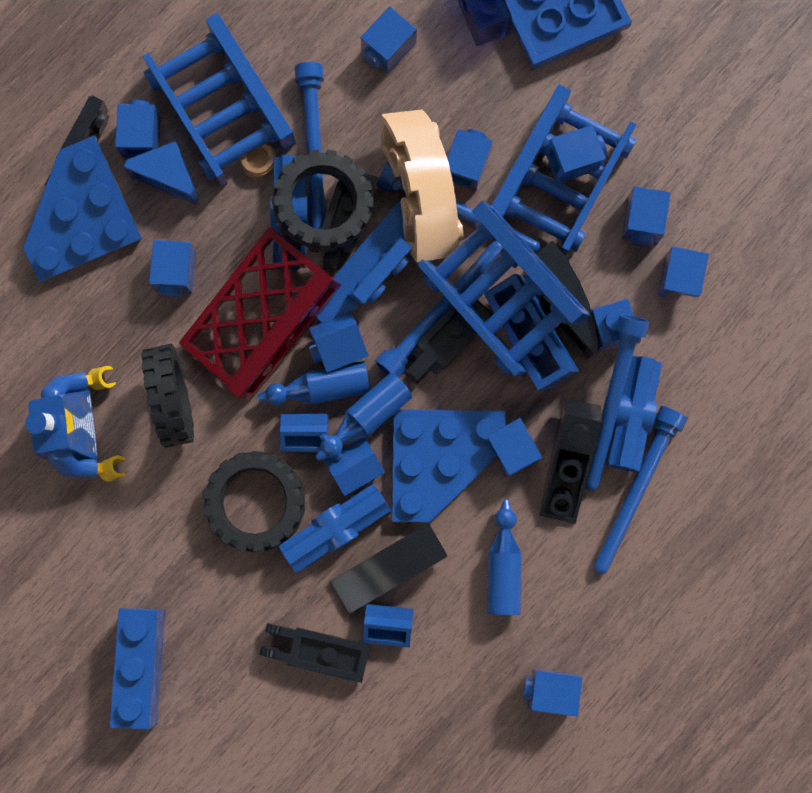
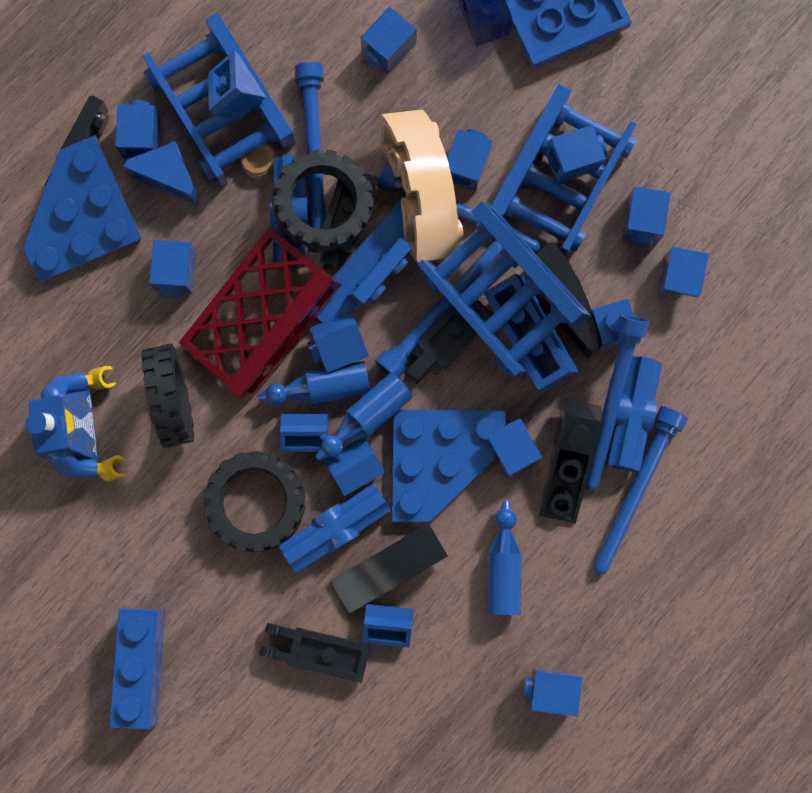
none -> blue slope [208,50,266,120]

